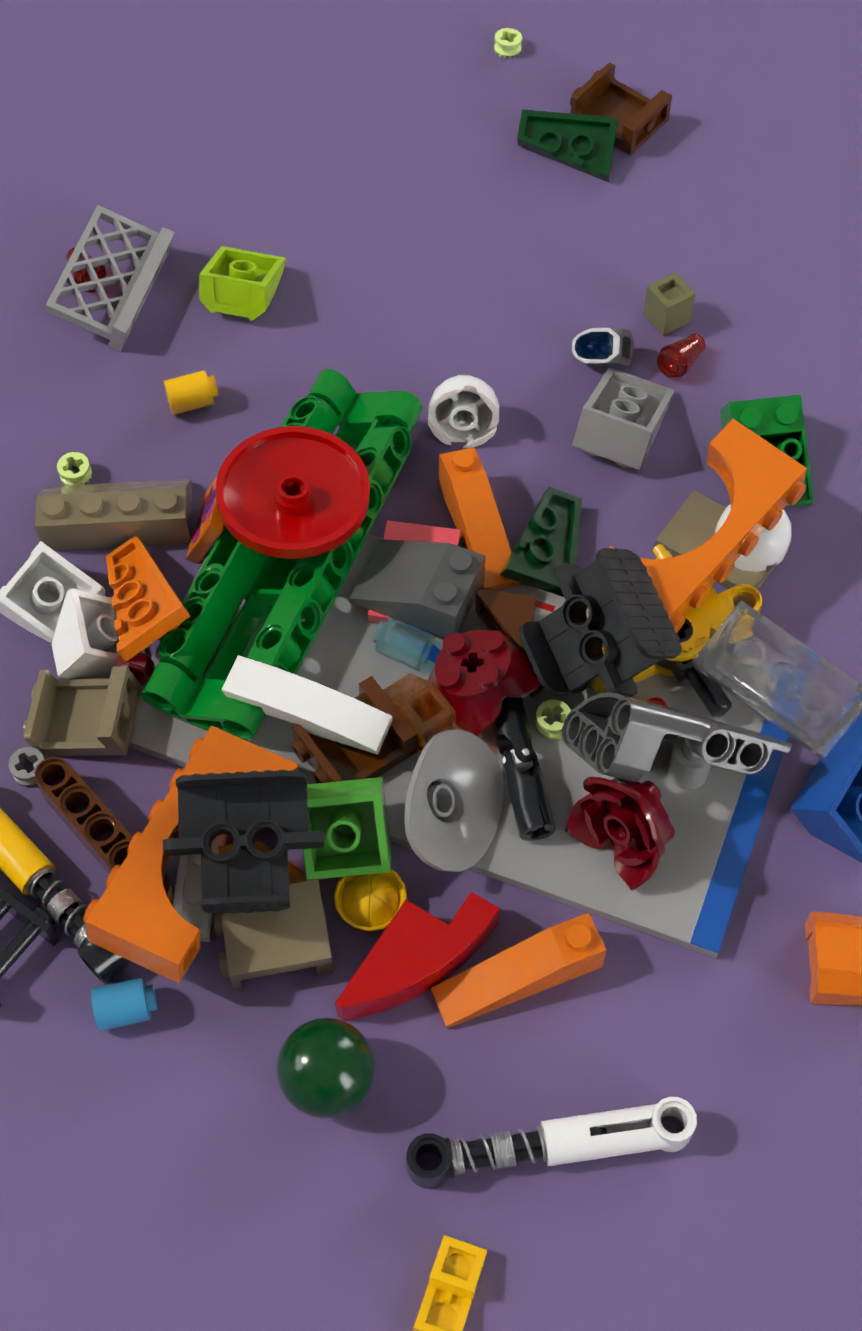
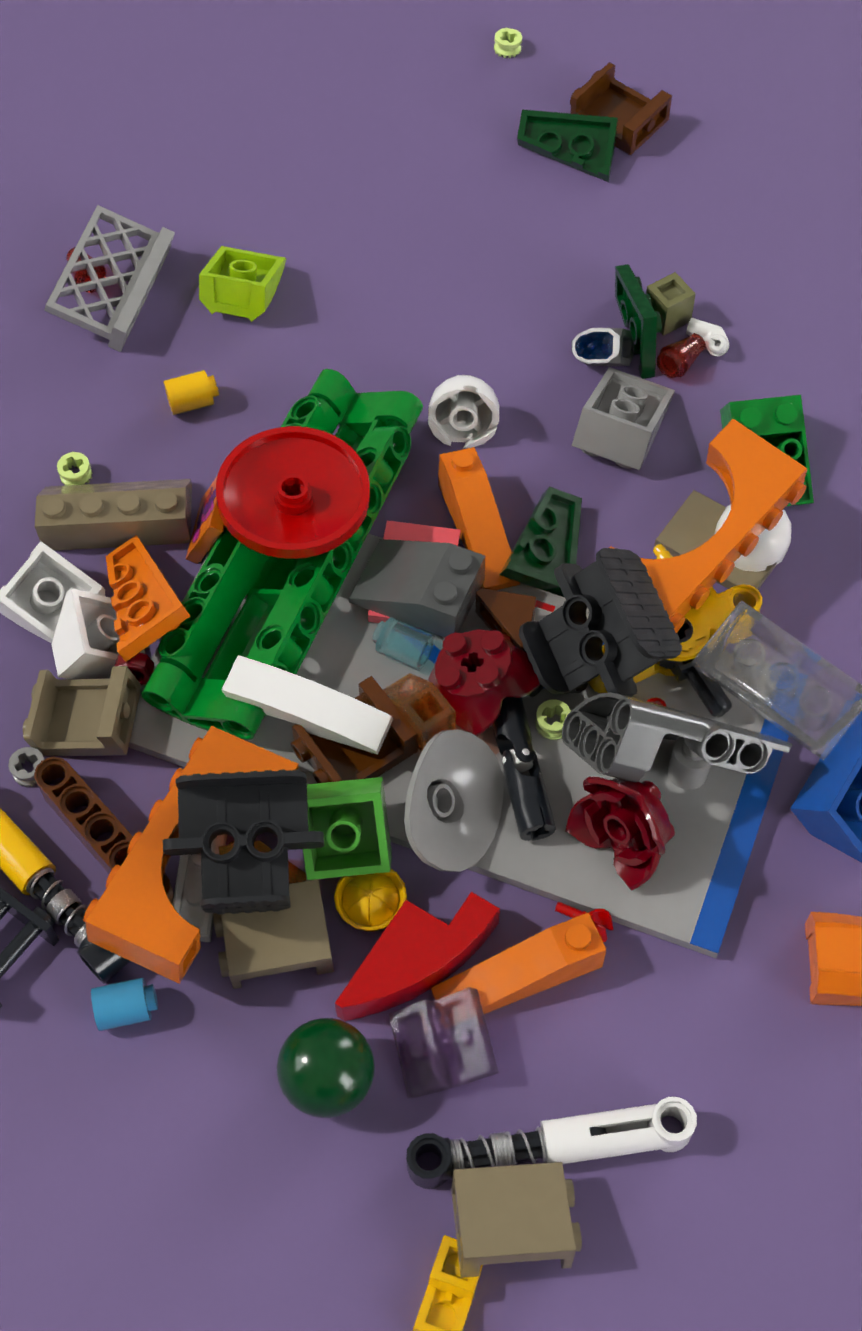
none -> clear purple slope [389,987,499,1098]
none -> dark tan panel [451,1162,582,1278]
none -> red hand [555,902,614,942]
none -> dark green wing [615,264,662,379]
none -> white arm [686,318,729,356]

